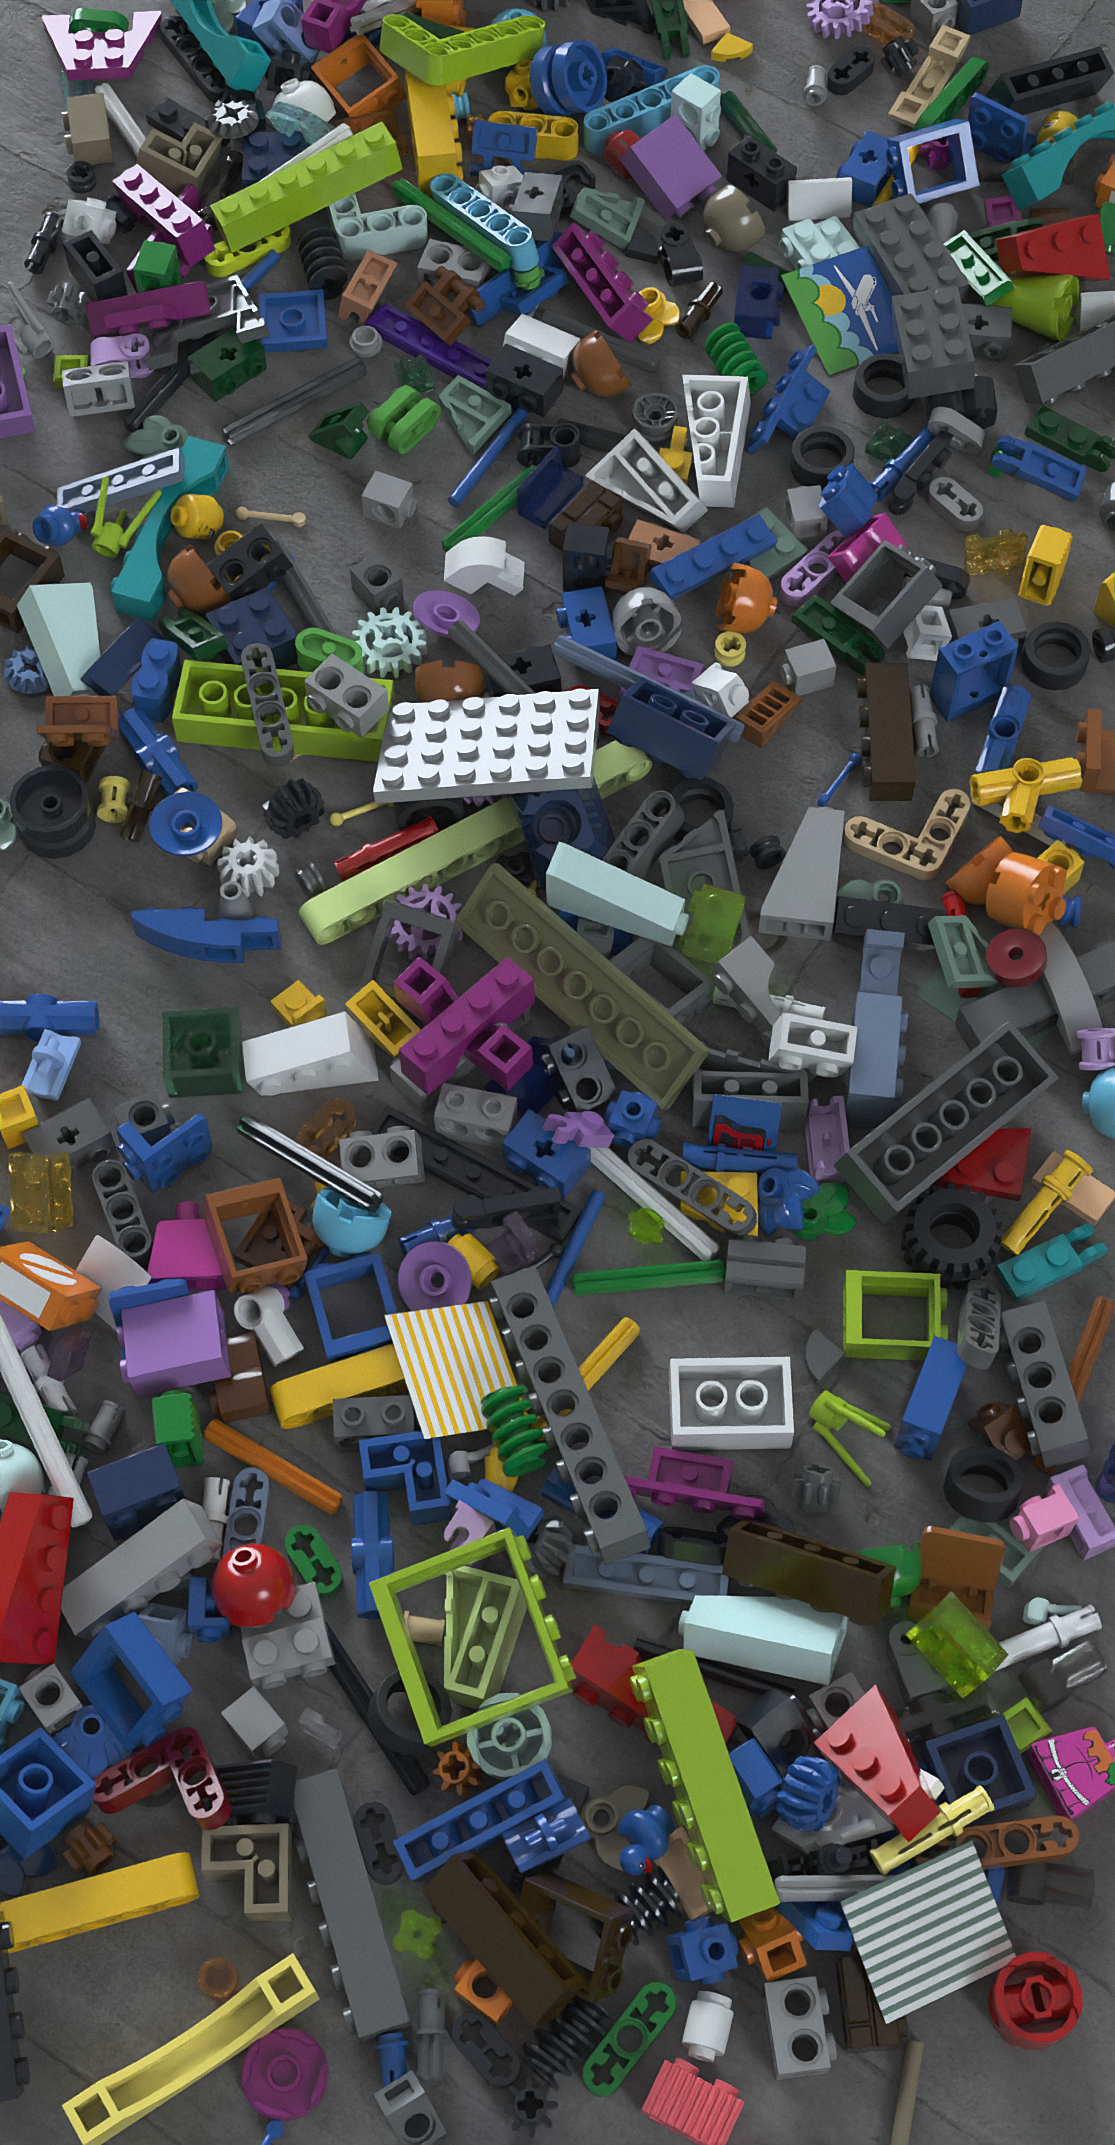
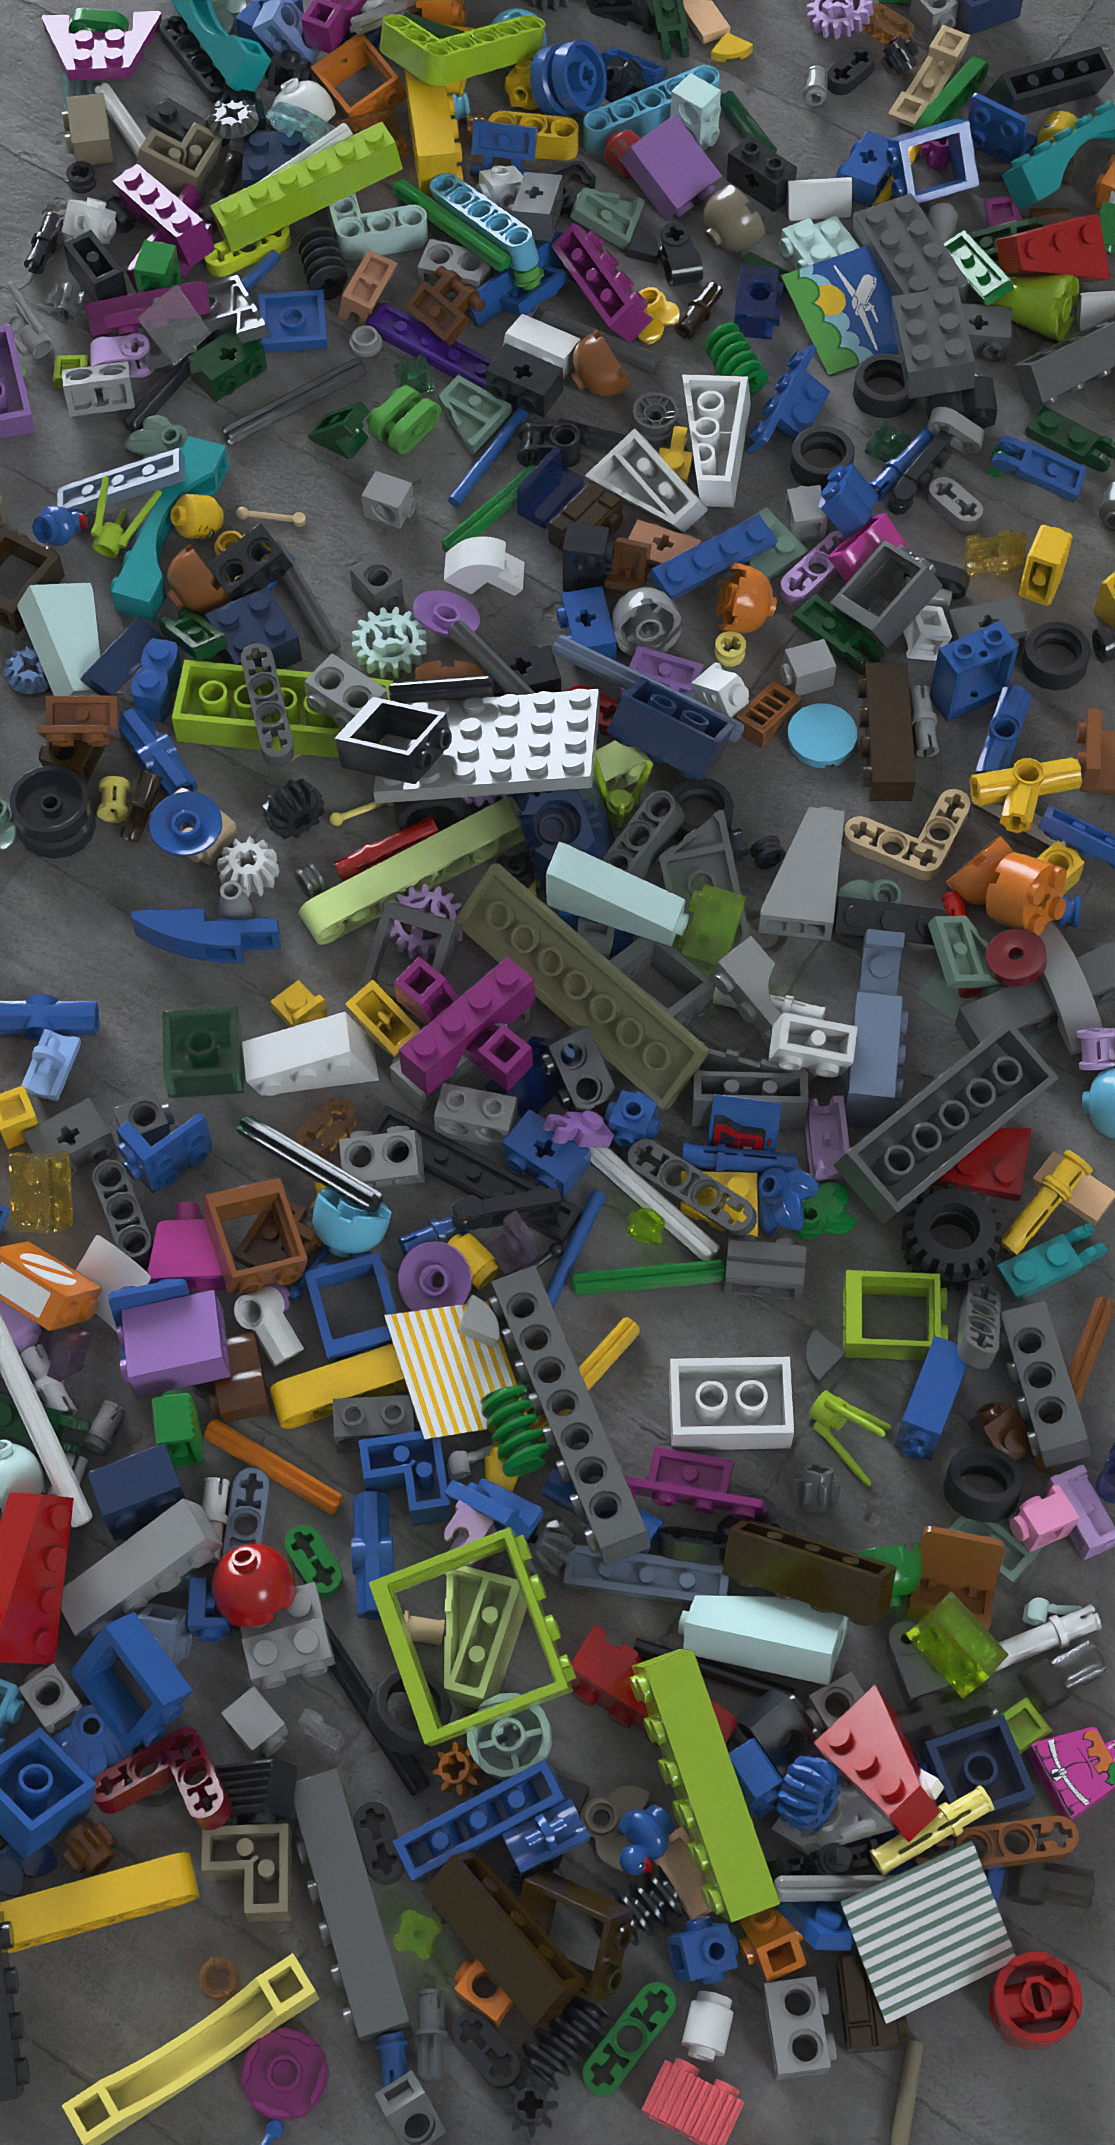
bright green brick [295,628,365,675] -> none
blue hinge [817,753,862,807] -> none
none -> clear piece [138,285,211,366]
none -> black window [335,697,452,785]
none -> black axle [389,675,494,703]
none -> light grey tile [458,1295,499,1347]
none -> lime plant [594,755,653,828]
none -> medium azure tile [787,703,857,768]

